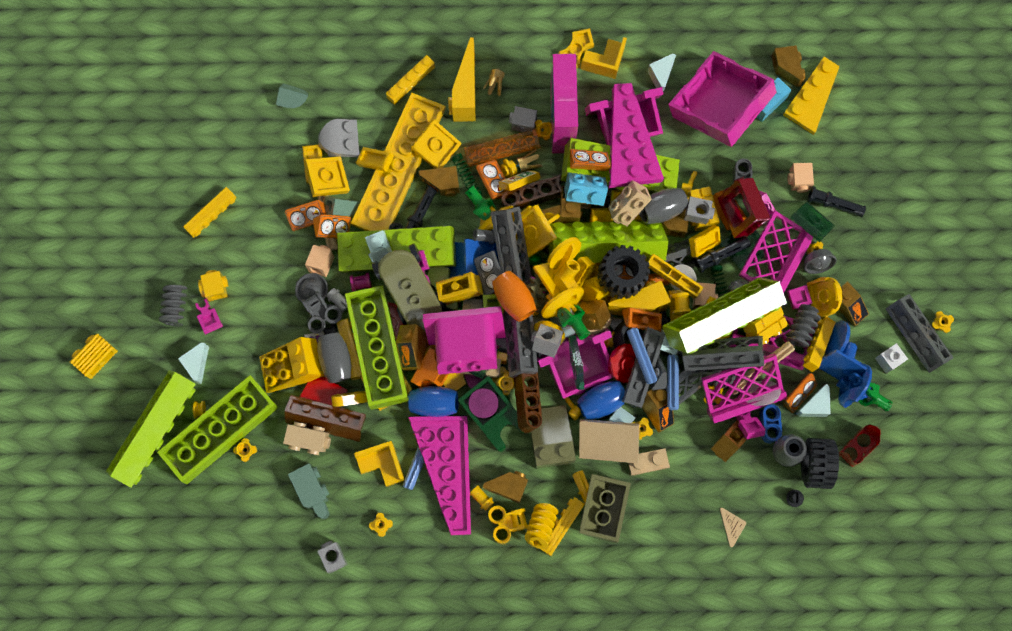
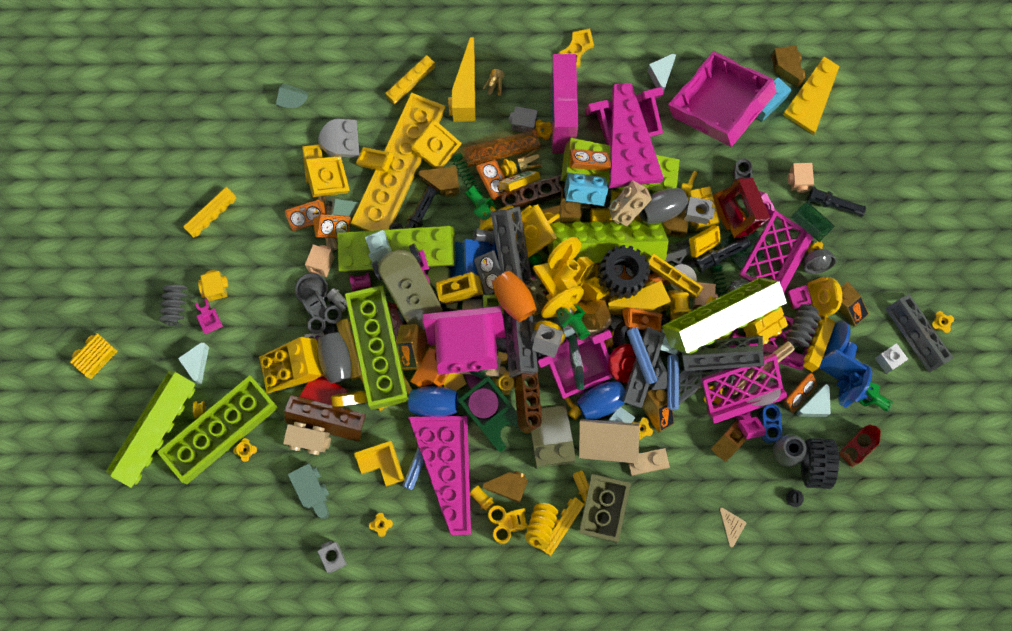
yellow panel [581,37,627,79] -> none

